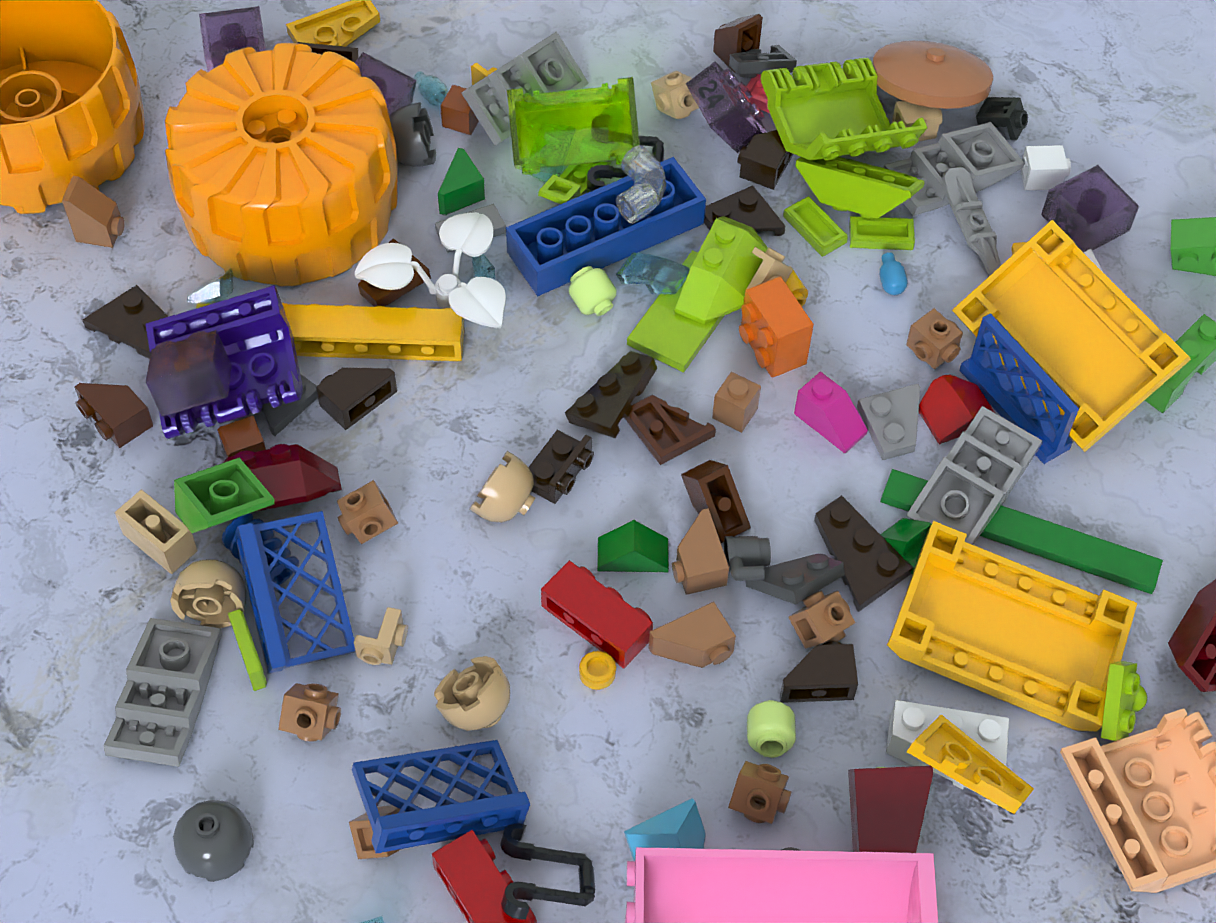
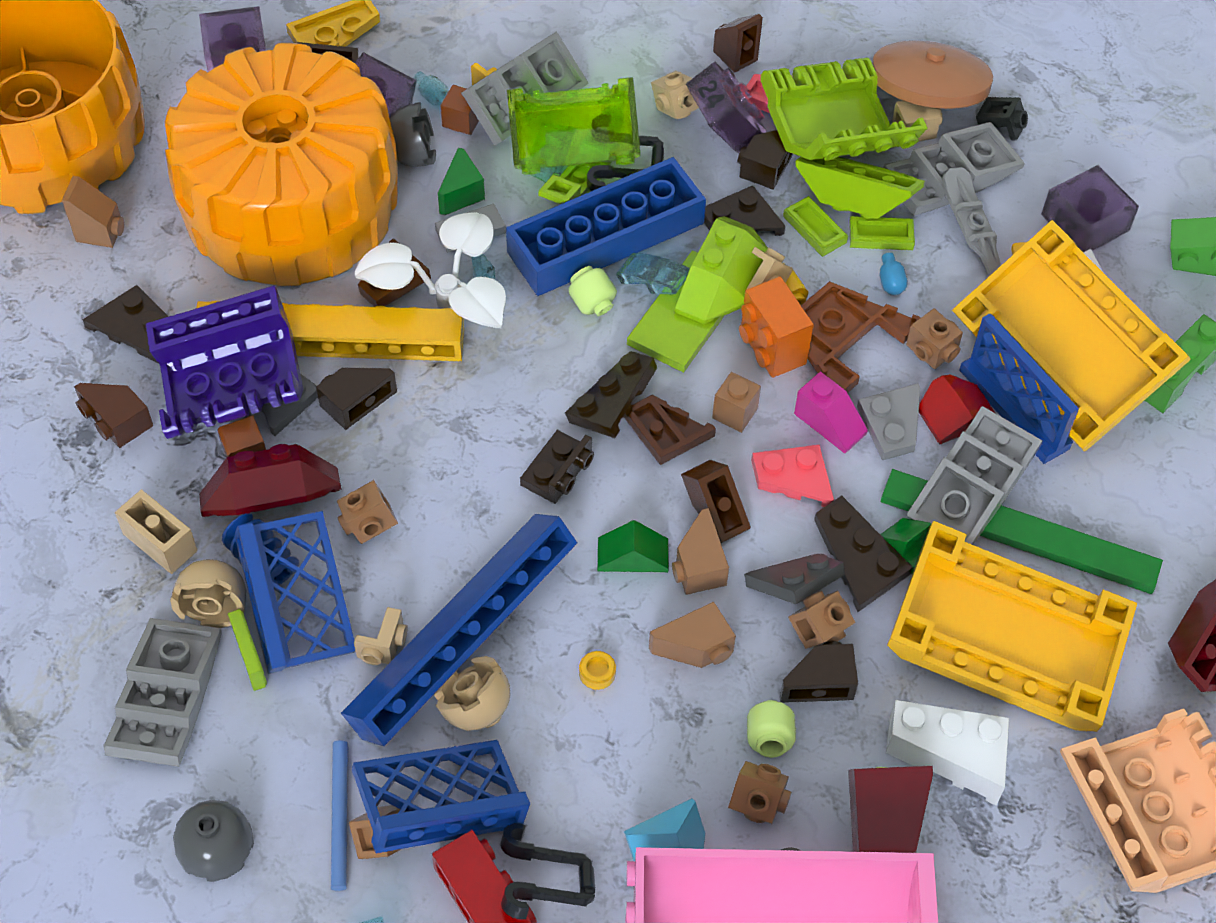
clear purple brick [146,330,232,417] -> none
bright green slope [174,457,274,533] -> none
clear light blue slope [187,269,233,304] -> none
medium nougat brick [278,683,341,741] -> none
tan cylinder [469,451,535,523] -> none
red brick [541,560,653,669] -> none
clear cylinder [616,145,667,224] -> none
dark grey piece [724,536,771,581] -> none
dark grey wing [729,45,797,78] -> none
yellow wing [906,715,1034,814] -> none
white brick [1020,145,1071,190] -> none
lime plate [1101,661,1147,741] -> none
none -> medium blue bar [331,740,348,891]
none -> blue brick [341,514,578,746]
none -> coral wing [751,445,834,507]
none -> dark orange wing [801,281,921,393]

